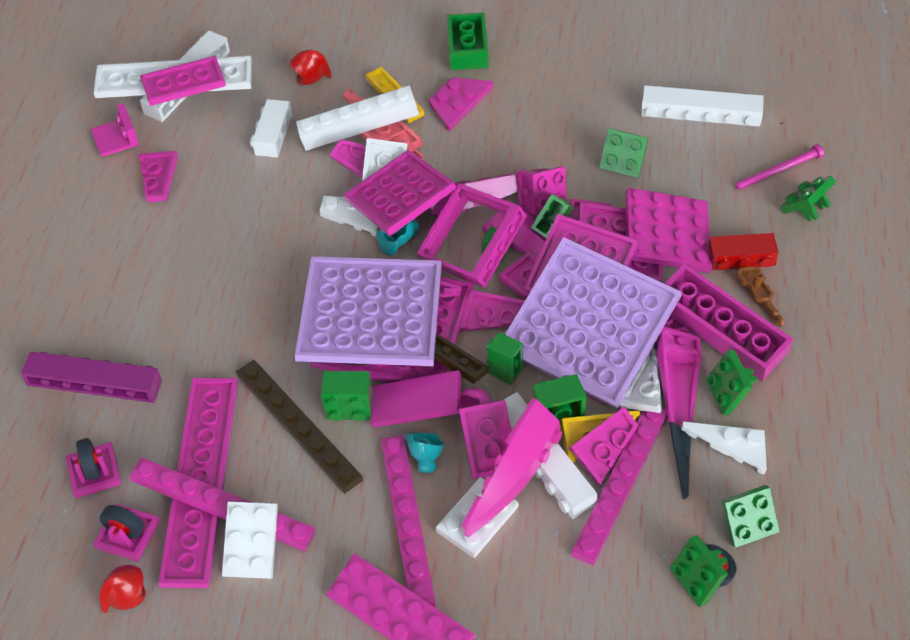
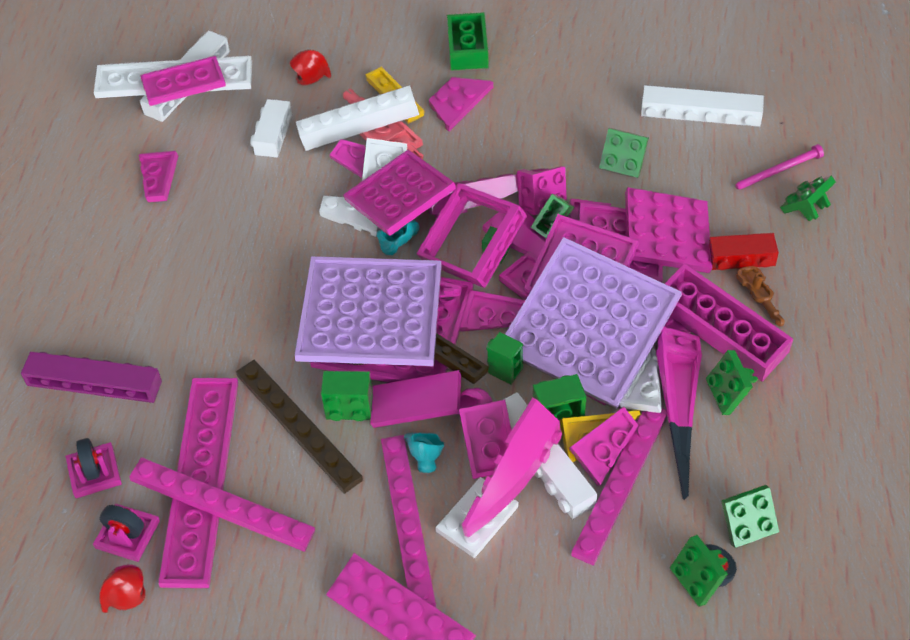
dark pink bracket [91,103,139,157] -> none
white plate [222,502,278,579] -> none
white wing [681,421,767,474] -> none

